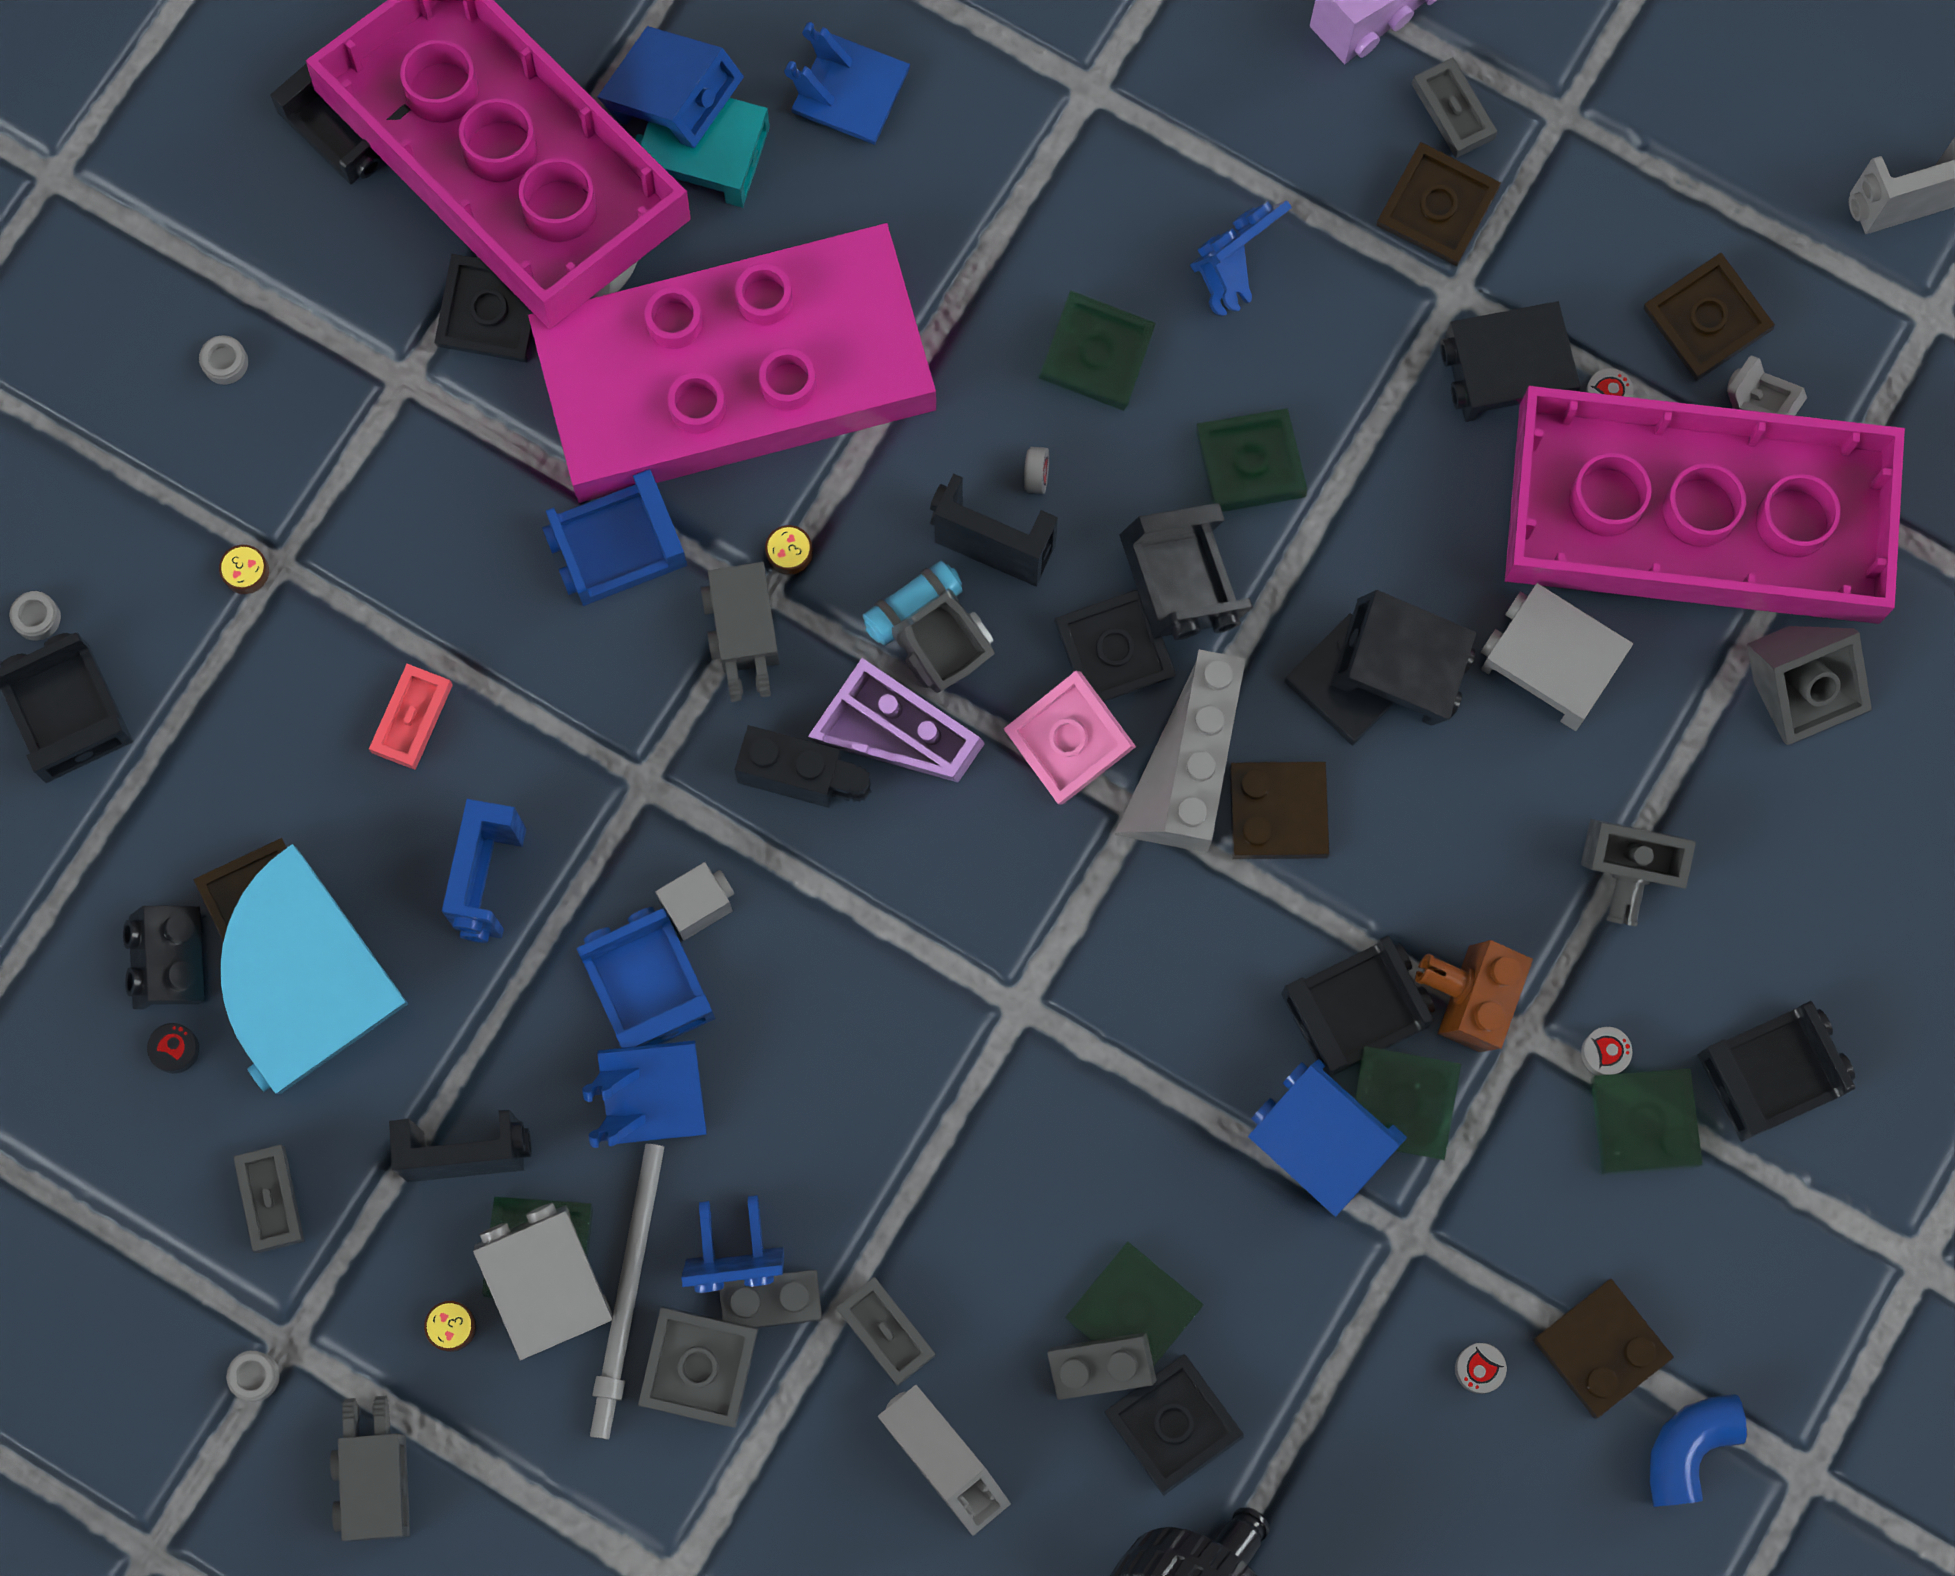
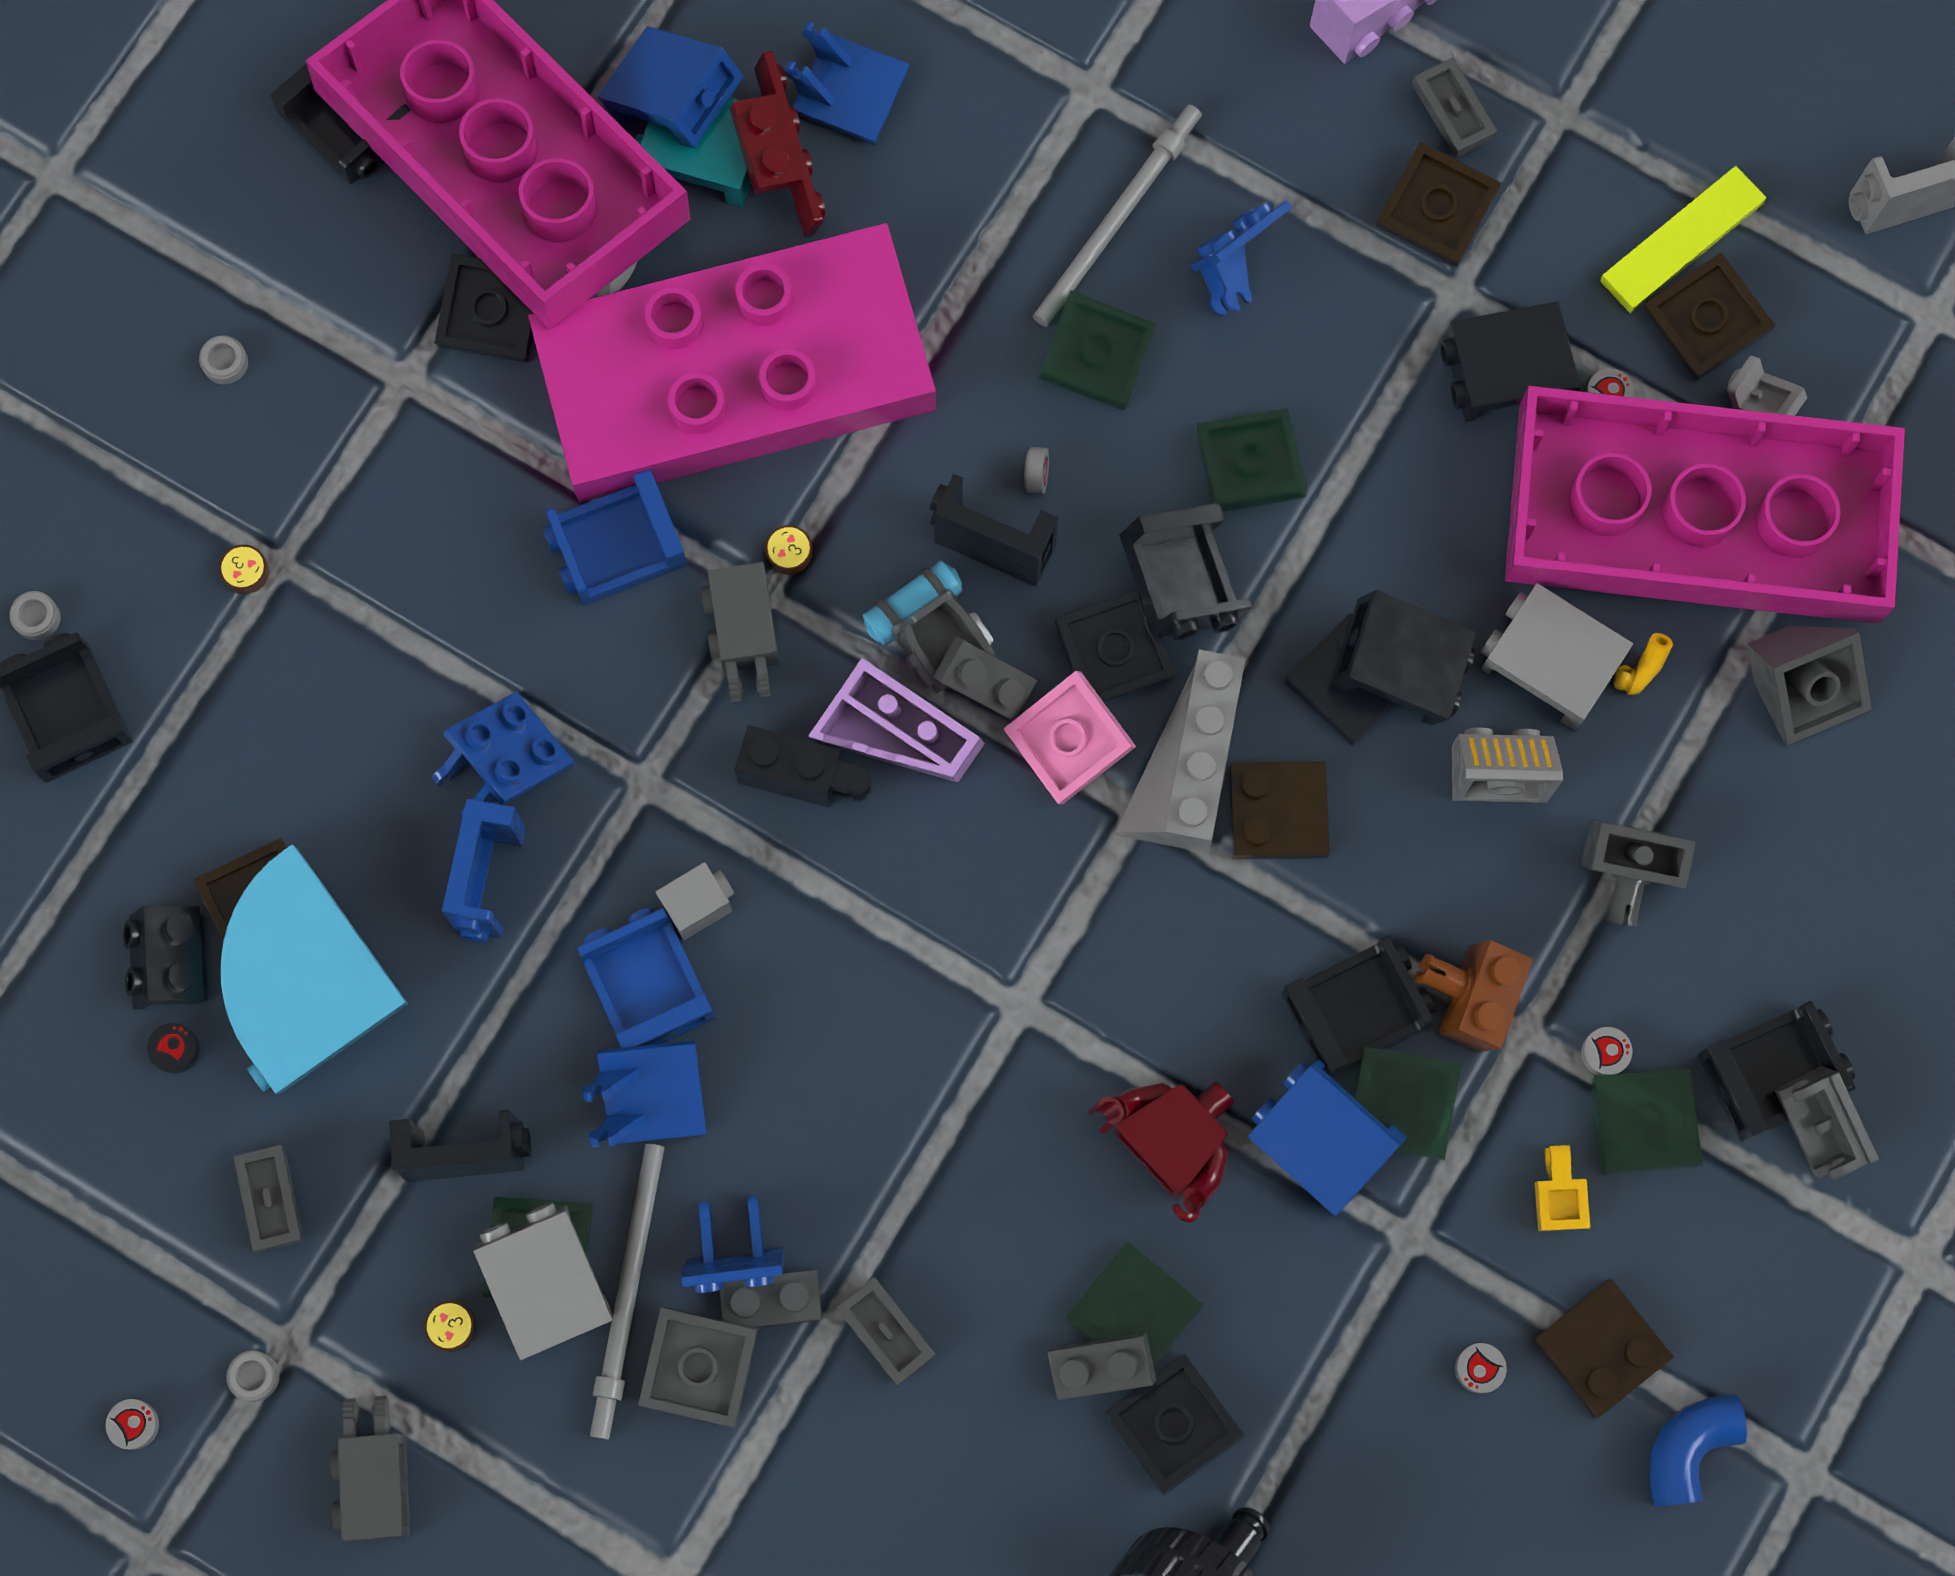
coral plate [369,664,453,770] -> none
light grey slope [878,1385,1011,1536] -> none
none -> light grey tile [105,1399,159,1450]
none -> blue plate [432,692,575,816]
none -> dark red bracket [729,51,825,237]
none -> dark grey plate [933,636,1038,721]
none -> light grey bar [1033,104,1202,327]
none -> dark red torso [1088,1081,1234,1223]
none -> light grey slope [1452,728,1563,803]
none -> yellow plate [1534,1145,1591,1231]
none -> neon yellow tile [1600,166,1767,314]
none -> yellow arm [1613,633,1673,695]
none -> dark grey hinge [1774,1066,1879,1179]

